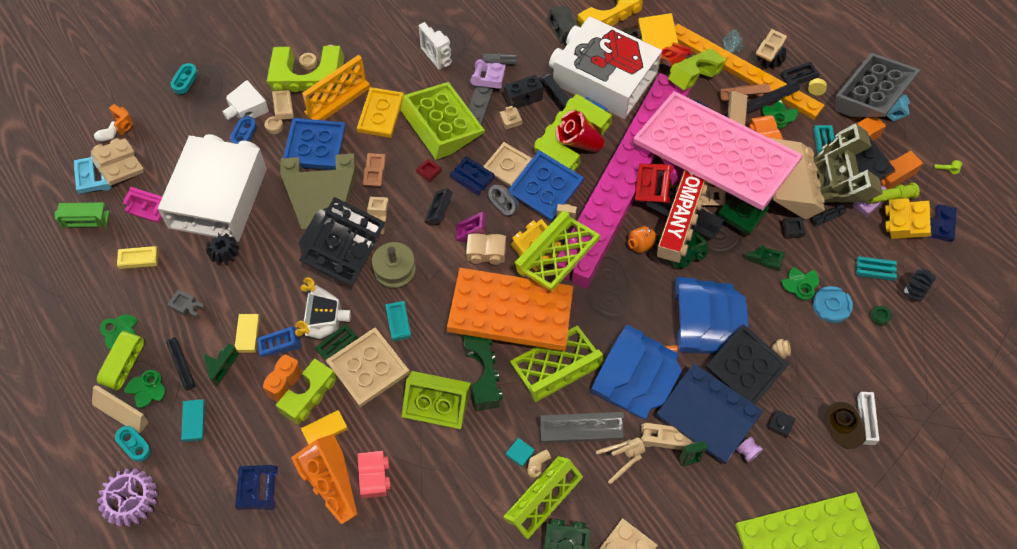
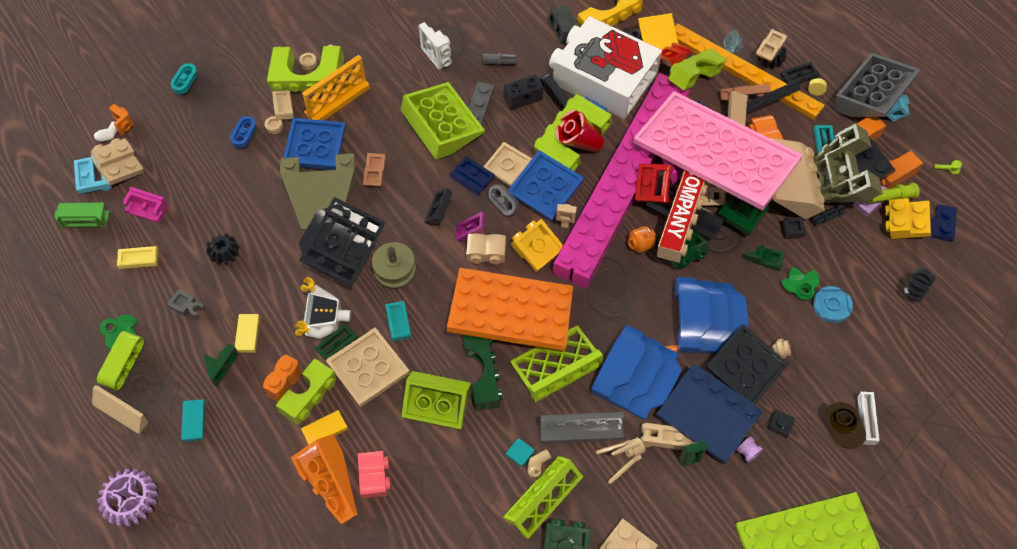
teal plate [115,426,151,462] -> none
green plate [124,370,165,408] -> none
white brick [158,135,267,242] -> none
black axle [166,337,195,391] -> none
white torso [222,80,269,120] -> none
clear blue plate [235,465,278,510] -> none
blue slope [257,326,302,357] -> none
yellow tile [357,87,404,138] -> none
tan slope [367,197,389,234] -> none
dark red tile [416,159,442,183] -> none
lavender plate [470,59,506,88] -> none
tan tile [499,106,522,129] -> none
lime fence [515,210,601,291] -> none
green plate [762,100,798,129] -> none
teal tile [856,256,897,281] -> none
dark green tile [870,306,892,326] -> none

